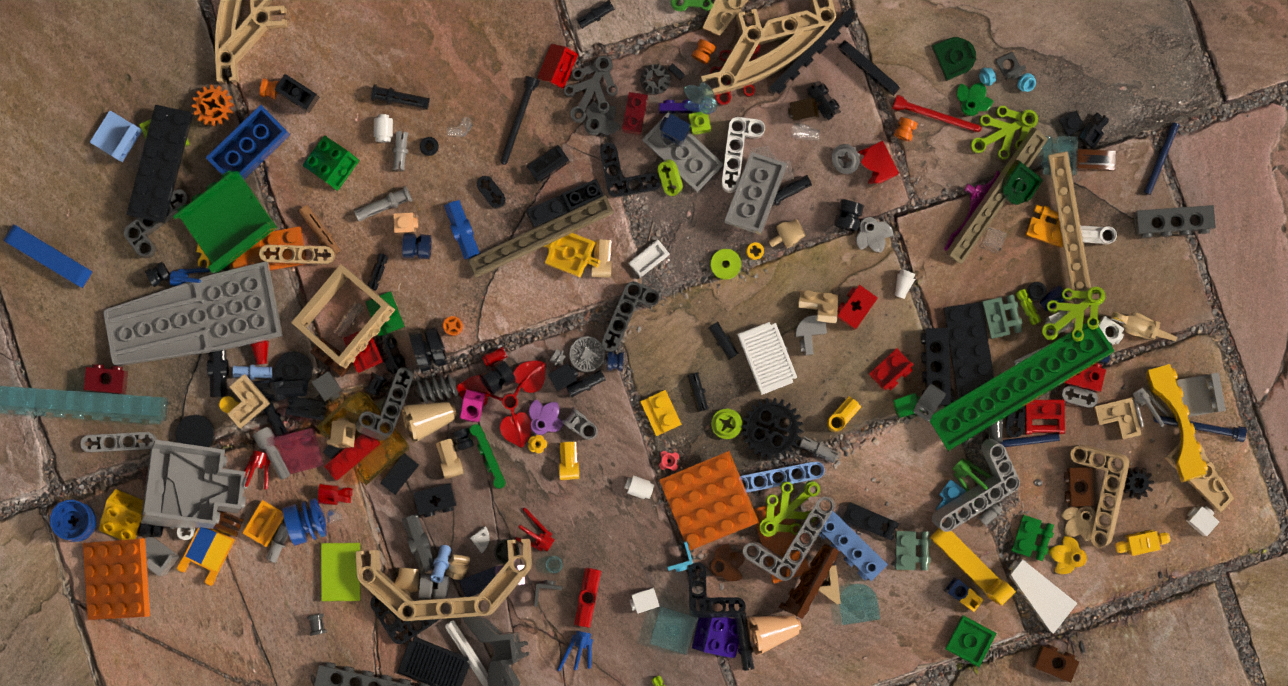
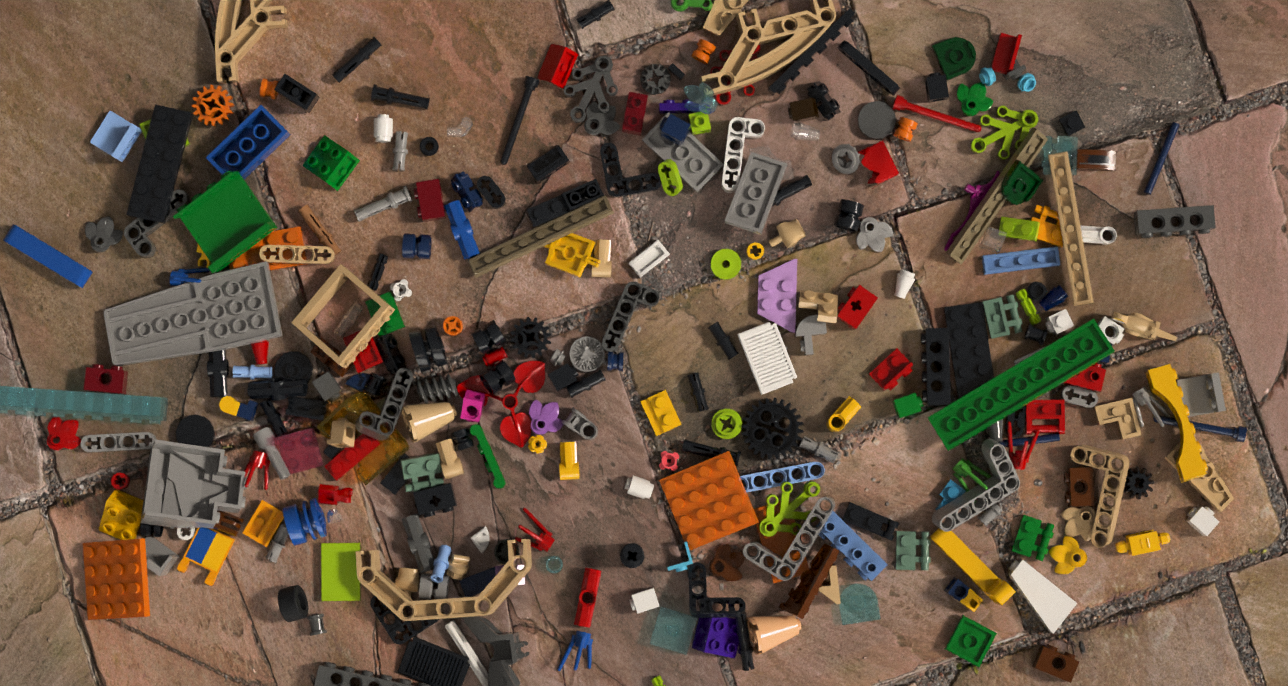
blue wheel [50,500,97,542] -> none
black wheel [145,261,170,287] -> none
tan plate [228,374,270,429] -> none
light nougat brick [394,212,418,235] -> none
dark grey bracket [534,580,563,607] -> none
dark grey bracket [913,384,946,422] -> none
lime plant [1042,287,1106,341] -> none
black plate [1080,112,1109,149] -> none
none -> red plate [47,416,81,451]
none -> dark grey plate [85,216,123,252]
none -> red bush [111,473,130,490]
none -> black tyre [278,585,309,622]
none -> black pin [332,37,382,83]
none -> dark blue tile [345,373,371,392]
none -> white plate [390,279,412,301]
none -> sand green plate [400,452,444,492]
none -> dark red brick [413,179,446,222]
none -> dark blue hinge [451,171,483,213]
none -> black wheel [471,320,506,354]
none -> black gear [510,317,552,359]
none -> black piece [620,543,644,568]
none -> black pin [682,439,741,468]
none -> lavender wing [757,259,797,333]
none -> dark grey tile [858,101,896,139]
none -> black brick [925,72,949,103]
none -> medium blue tile [981,246,1061,275]
none -> red panel [990,33,1022,75]
none -> lime plate [998,217,1040,242]
none -> red plant [1007,421,1040,470]
none -> black bush [1024,323,1048,345]

